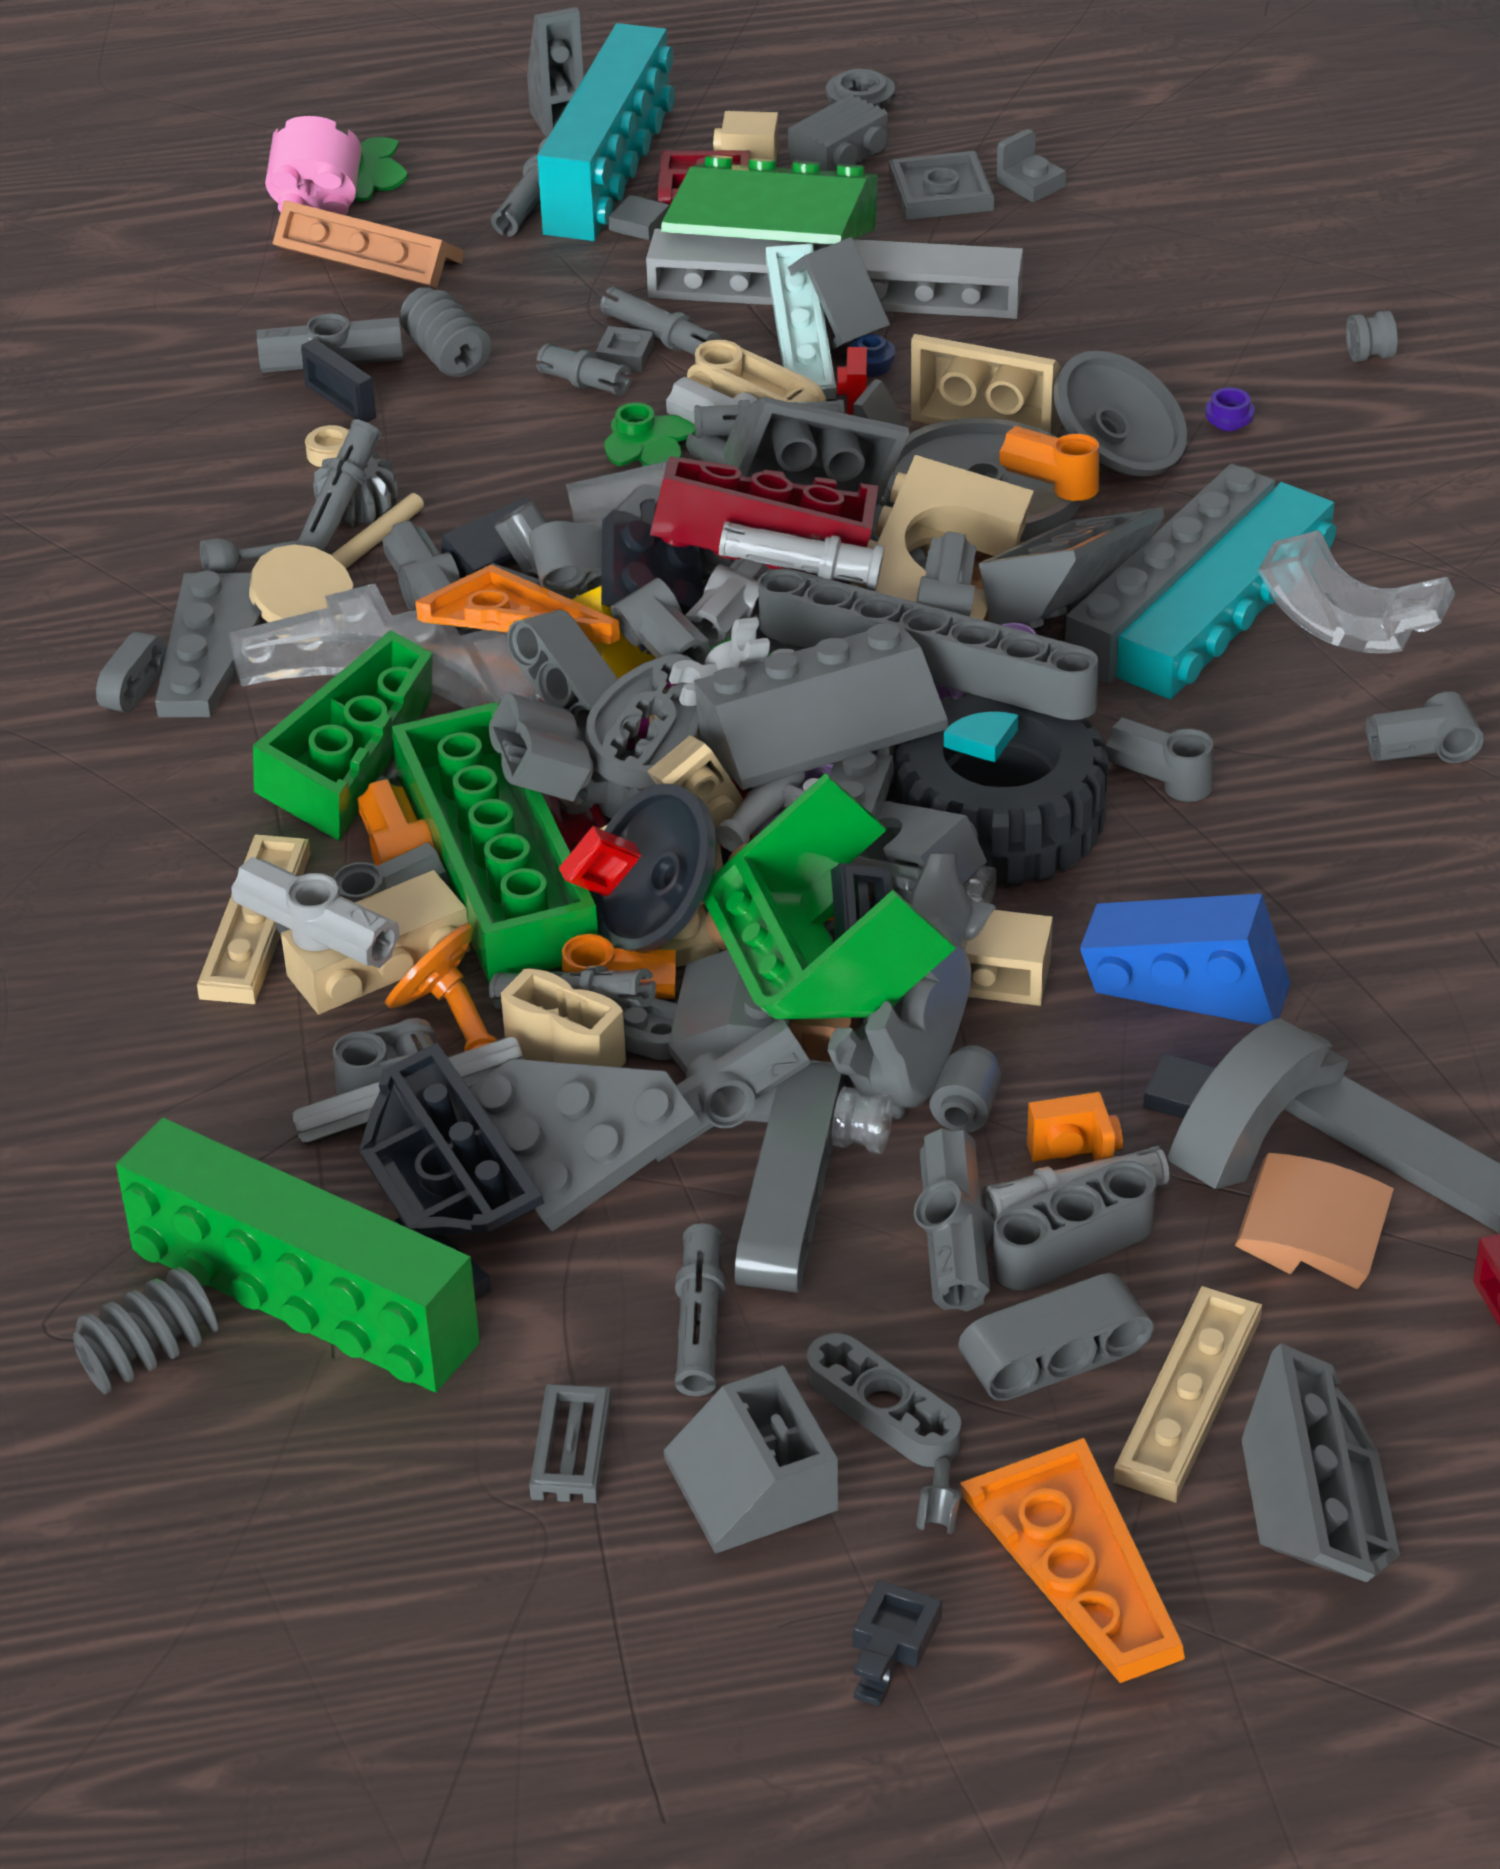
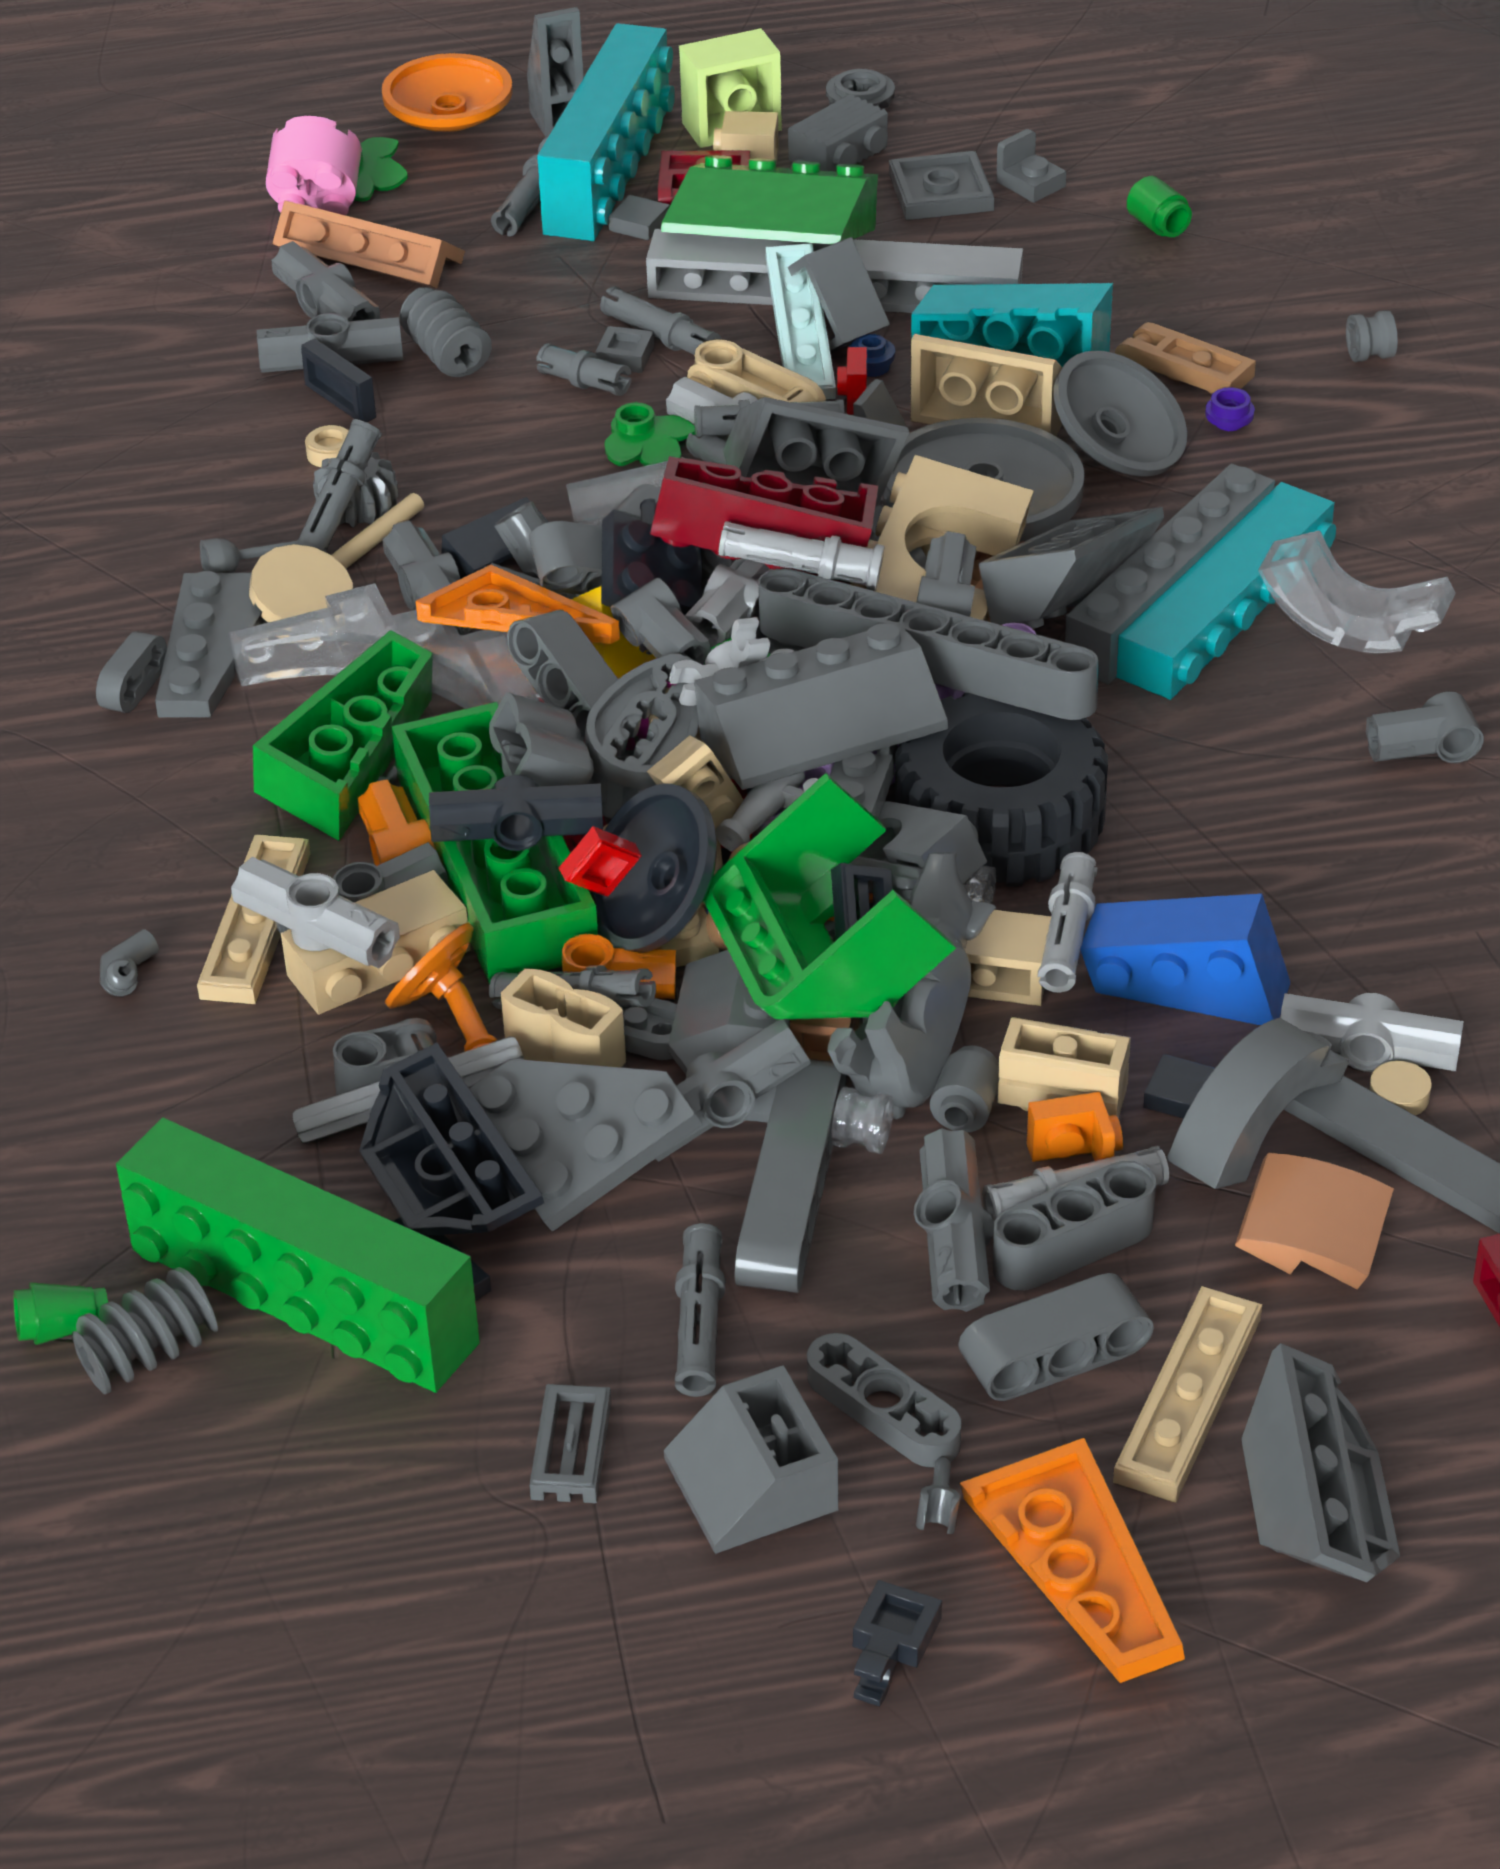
teal tile [944,712,1018,762] -> none
orange piece [999,426,1099,501] -> none
dark grey piece [1105,717,1214,802] -> none
none -> green cone [13,1282,108,1345]
none -> dark grey arm [100,929,159,997]
none -> dark grey piece [271,241,380,322]
none -> orange dish [382,53,513,132]
none -> black piece [429,775,603,851]
none -> yellowish green brick [679,28,782,148]
none -> teal wedge [911,283,1113,367]
none -> tan brick [998,1017,1131,1118]
none -> light grey pin [1038,852,1098,993]
none -> medium nougat plate [1115,322,1256,394]
none -> green brick [1126,176,1192,237]
none -> light grey piece [1280,993,1464,1072]
none -> tan tile [1369,1061,1432,1116]

